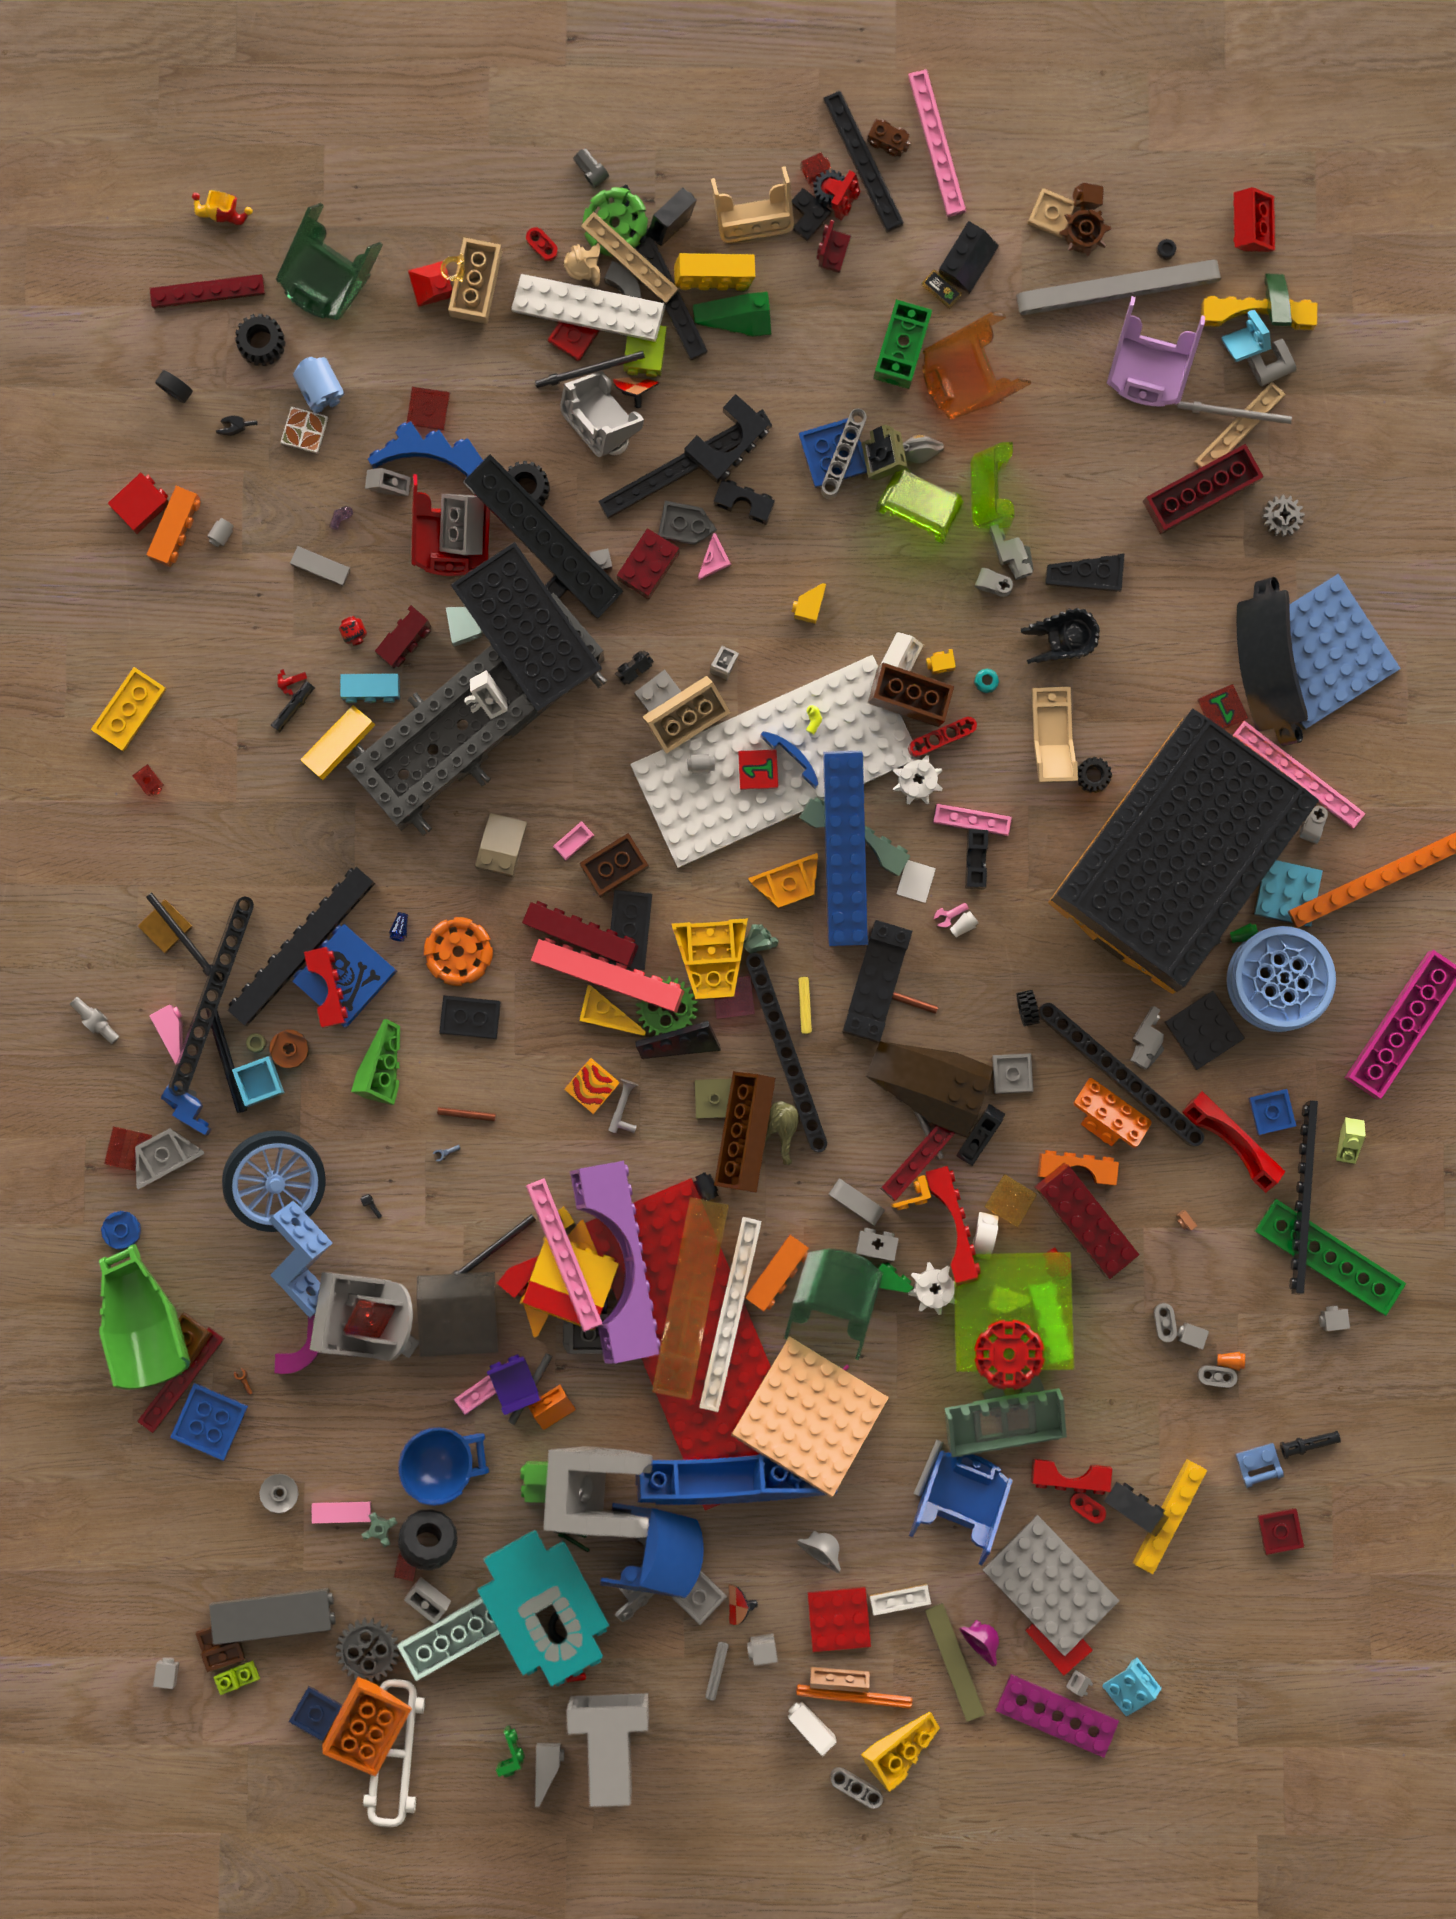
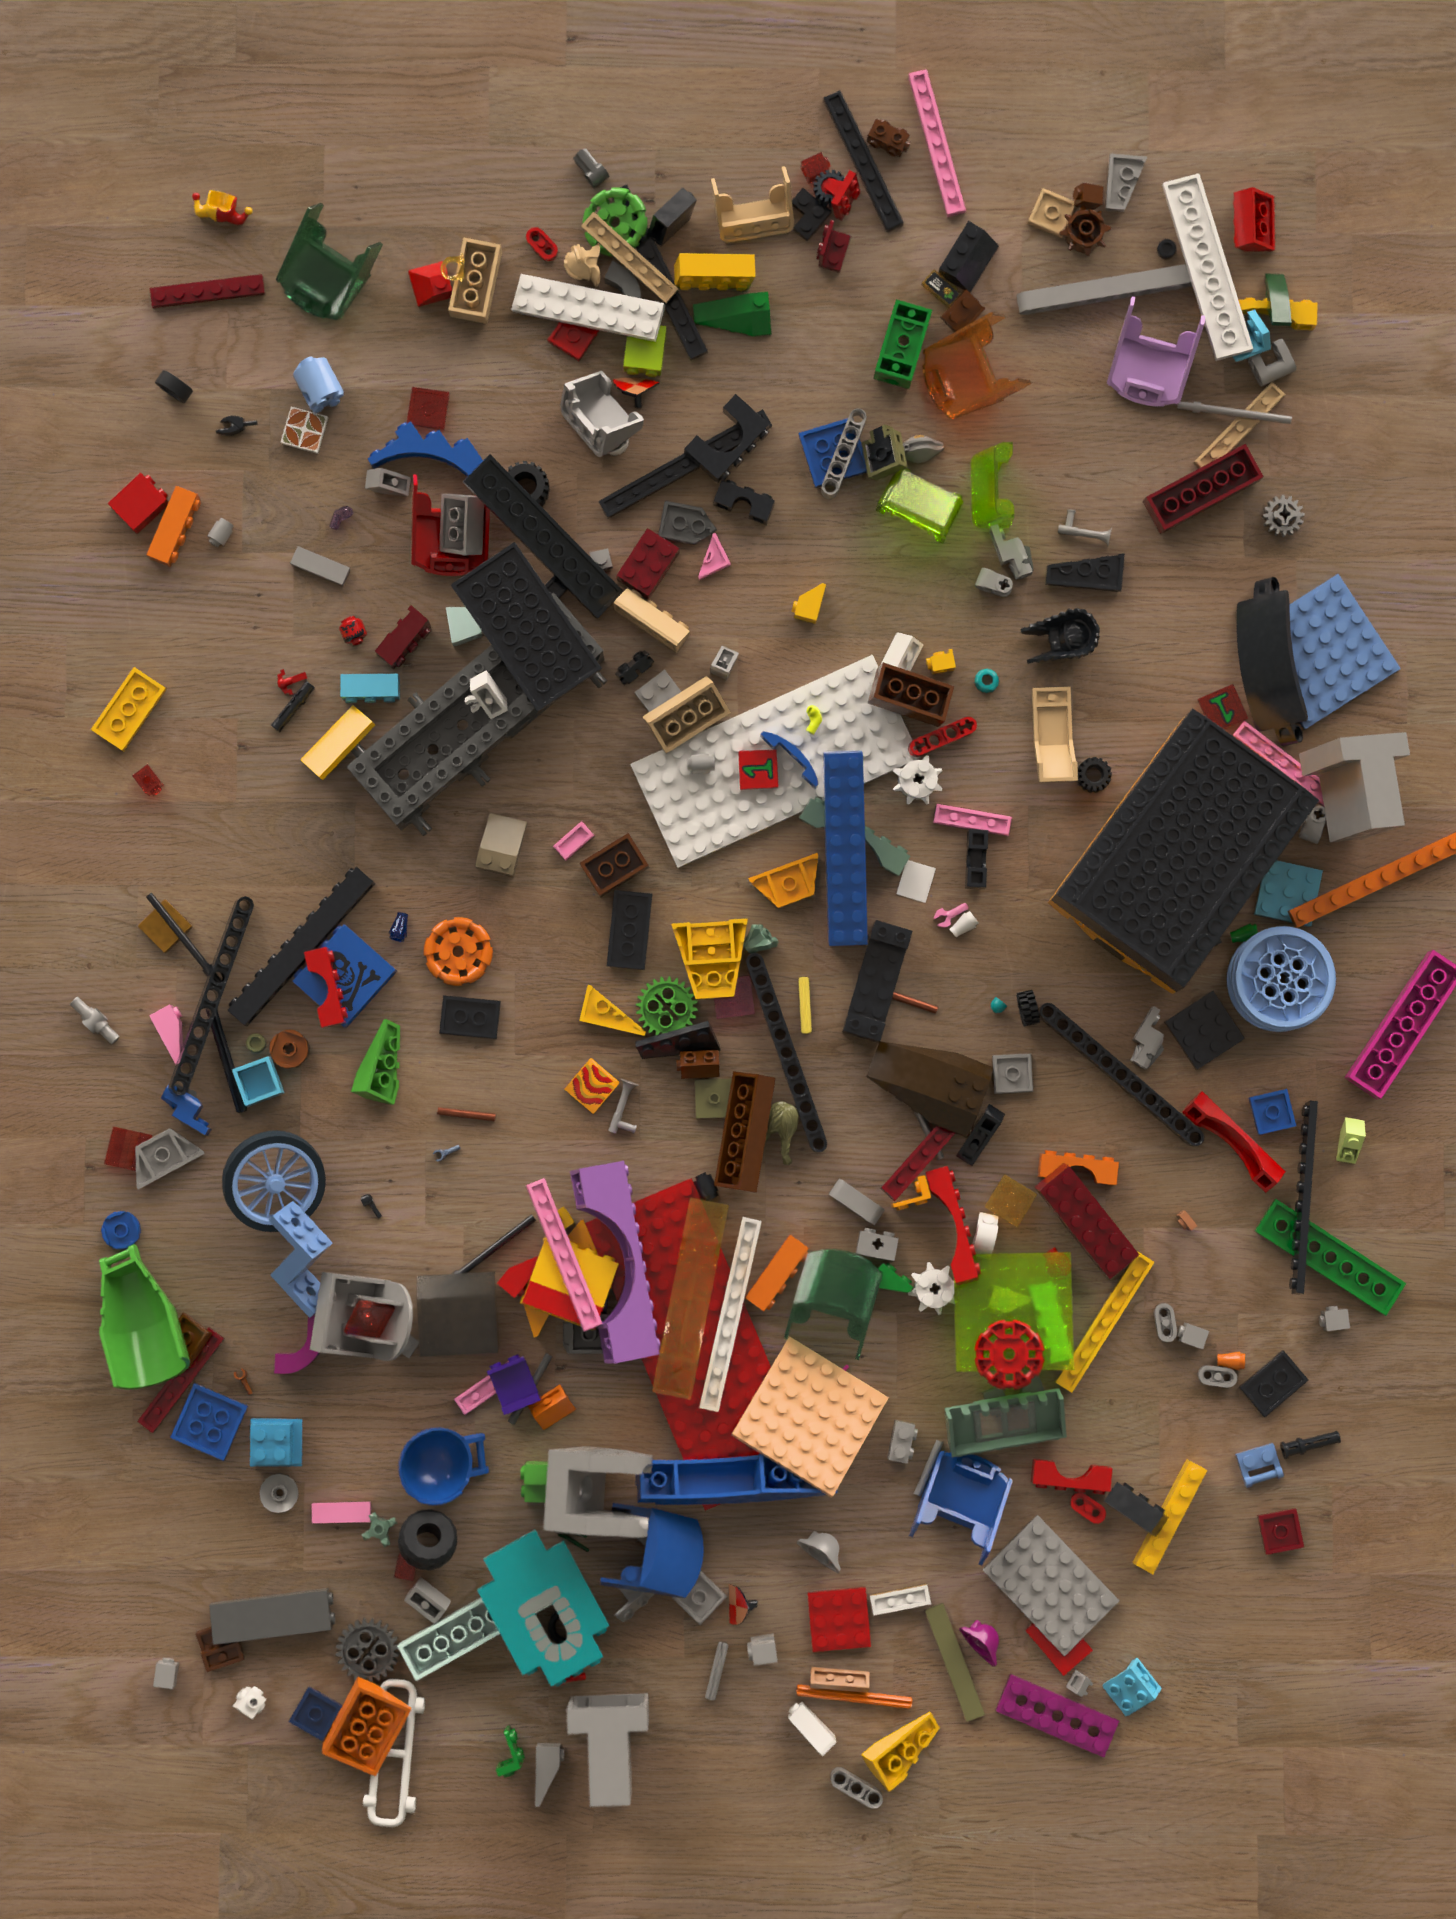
lime slope [213,1660,260,1695] -> none
black tyre [235,313,286,366] -> none
dark red brick [522,901,639,967] -> none
coral brick [531,938,685,1013] -> none
black bar [535,351,645,388] -> none
orange bracket [1074,1078,1152,1148] -> none
none -> white brick [233,1686,266,1719]
none -> dark azure piece [250,1418,303,1467]
none -> tan slope [614,588,690,653]
none -> reddish brown brick [676,1050,720,1079]
none -> light grey brick [887,1420,918,1464]
none -> reddish brown plate [940,289,985,337]
none -> teal hinge [991,997,1007,1013]
none -> yellow plate [1055,1251,1154,1393]
none -> light grey piece [1058,509,1112,546]
none -> light grey wing [1105,154,1147,212]
none -> white plate [1162,173,1253,361]
none -> black tile [1239,1350,1308,1418]
none -> light grey piece [1299,732,1410,842]

